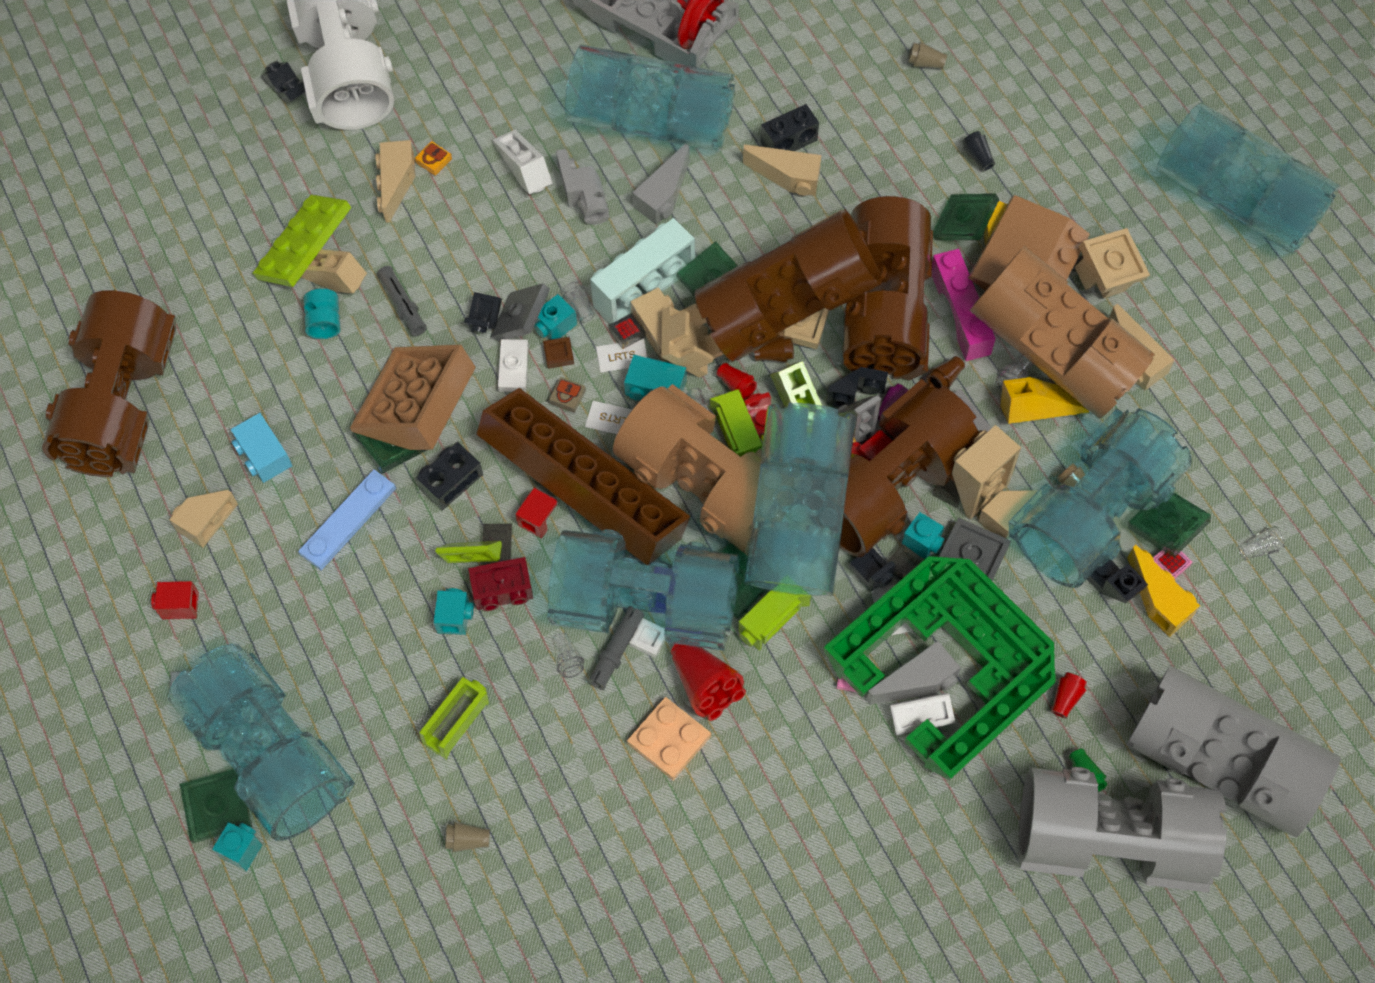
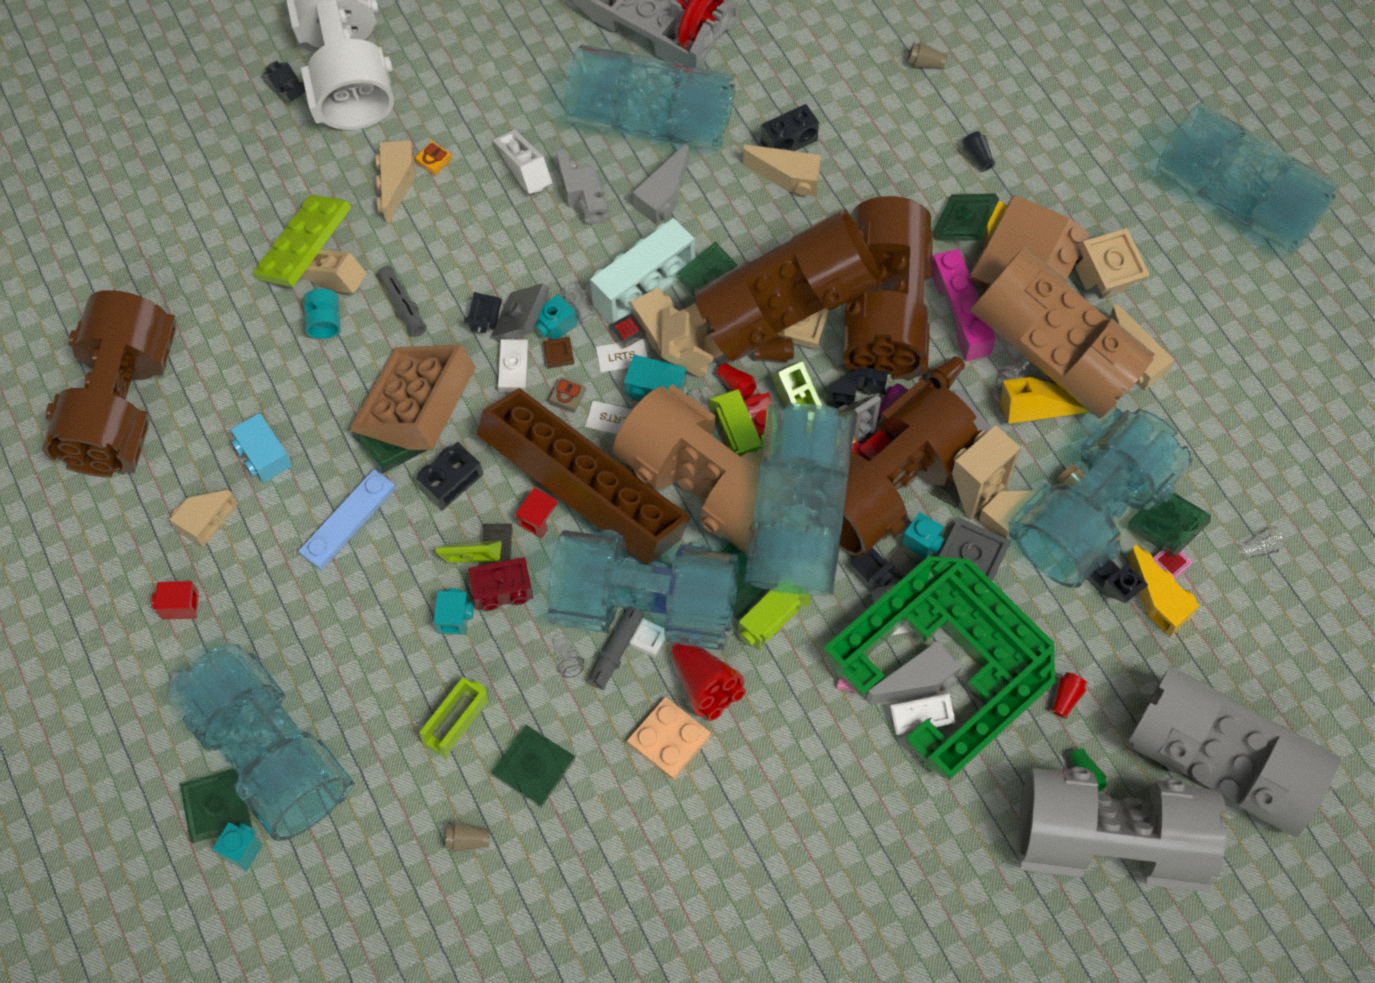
none -> clear green plate [491,725,576,808]

